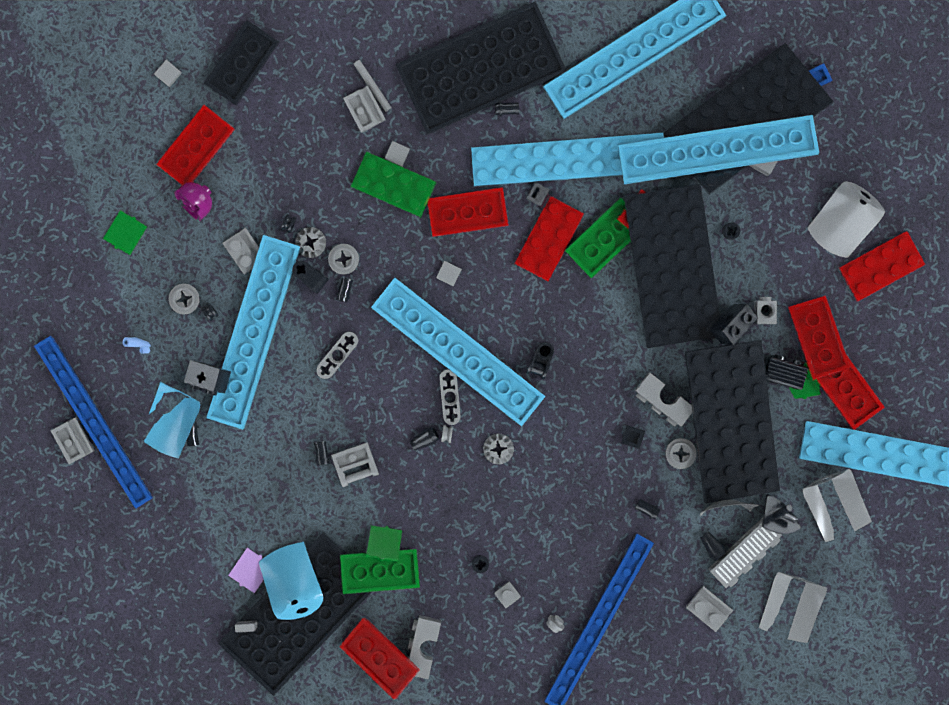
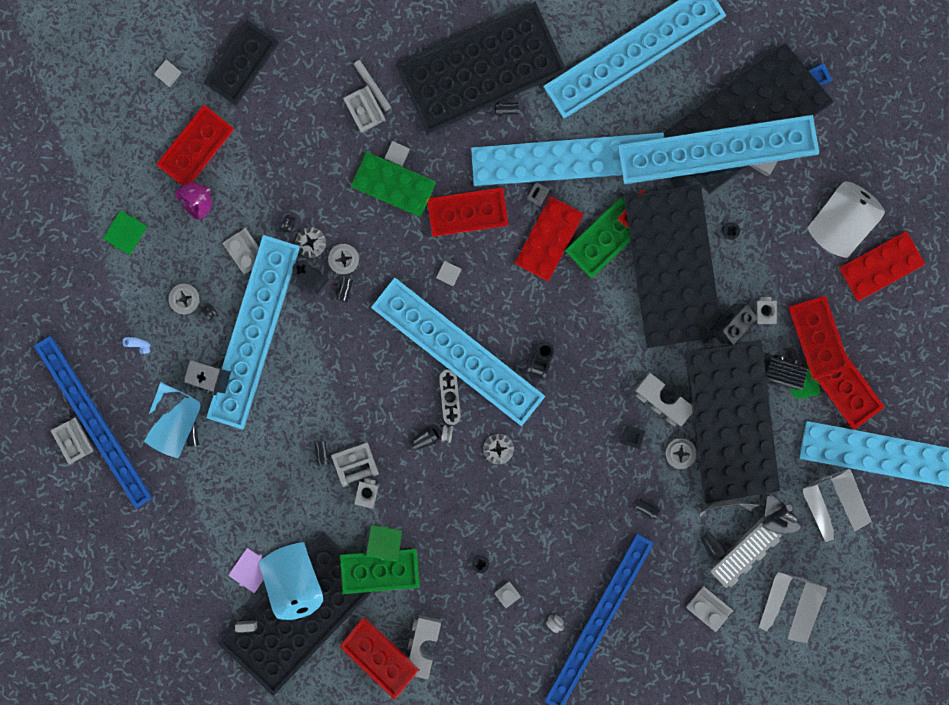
light grey beam [317,332,358,379] -> none
none -> light grey brick [354,478,379,509]

